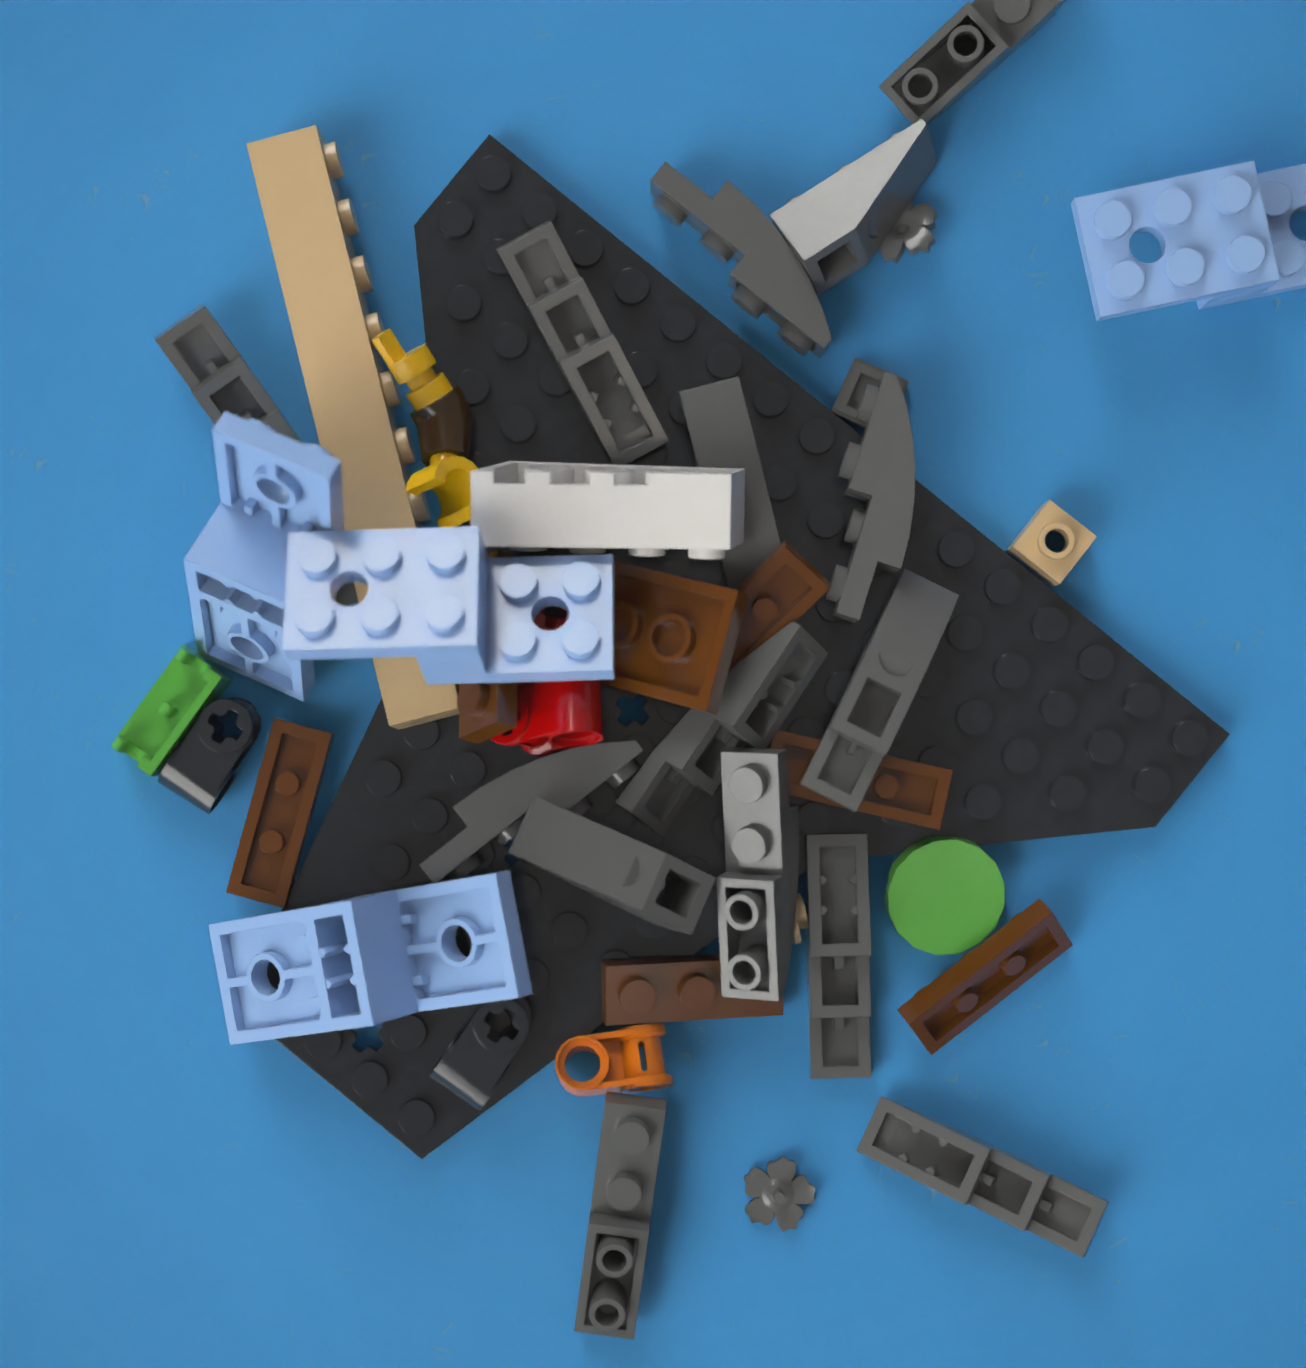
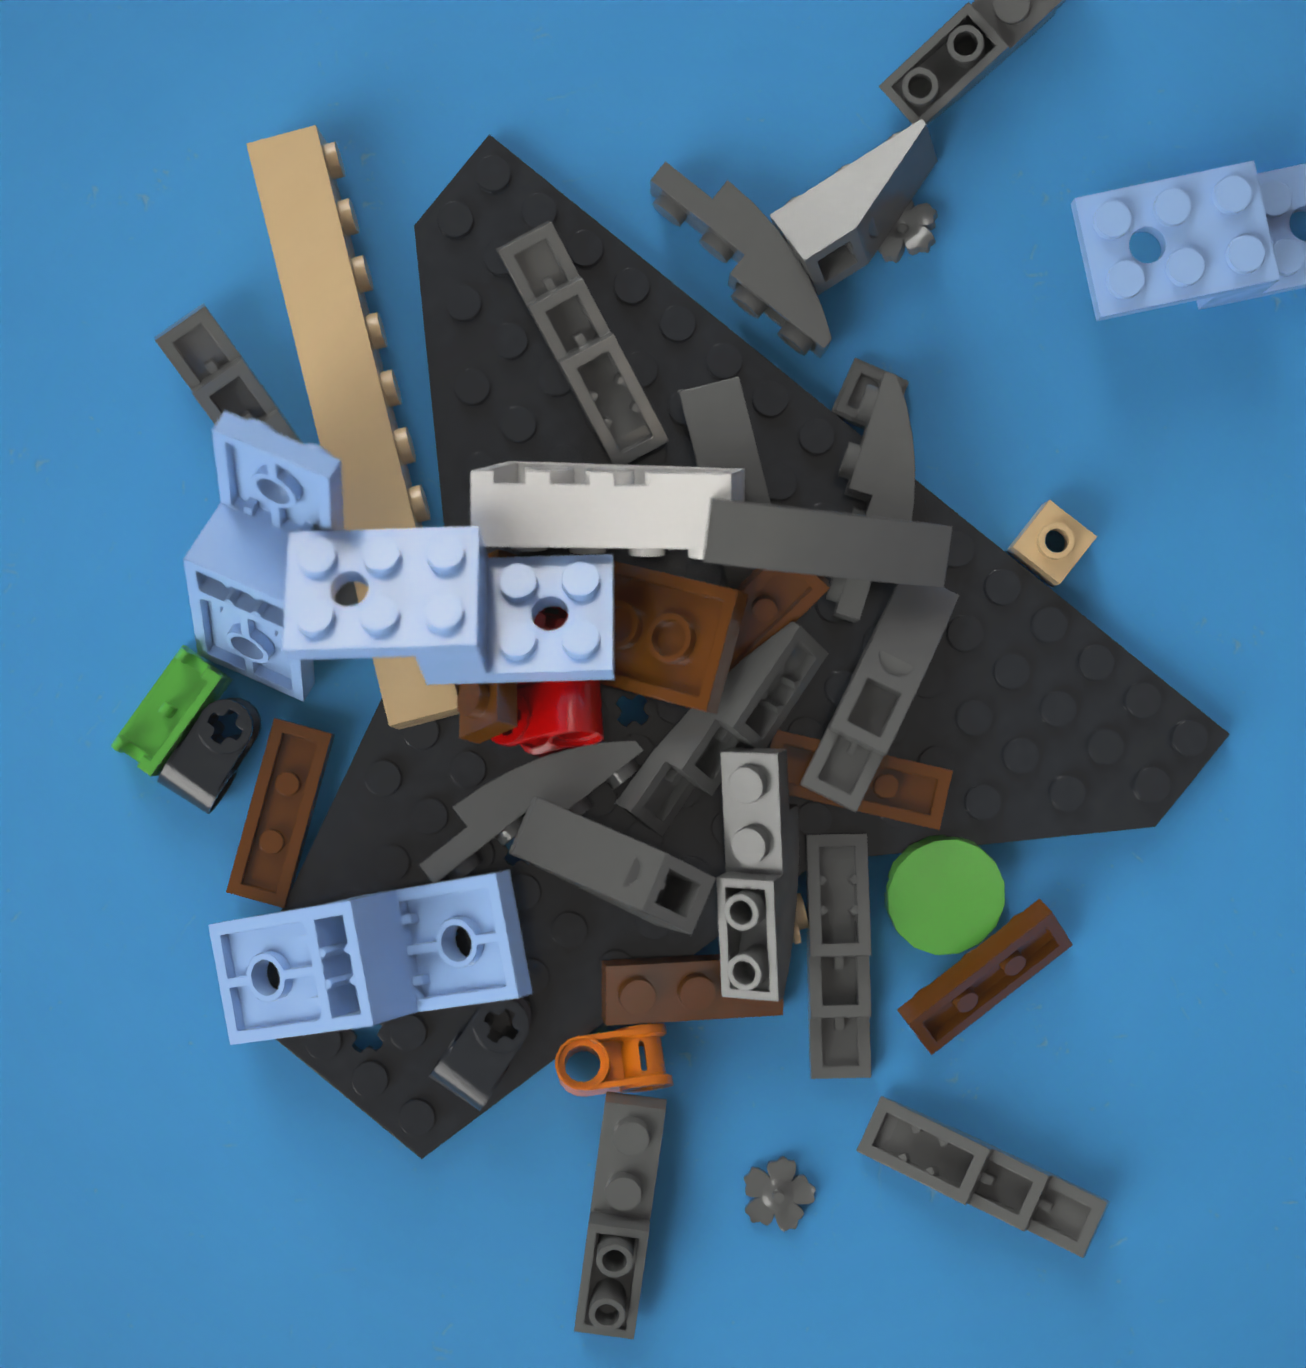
yellow piece [371,328,478,527] -> none
none -> dark grey slope [702,498,953,588]

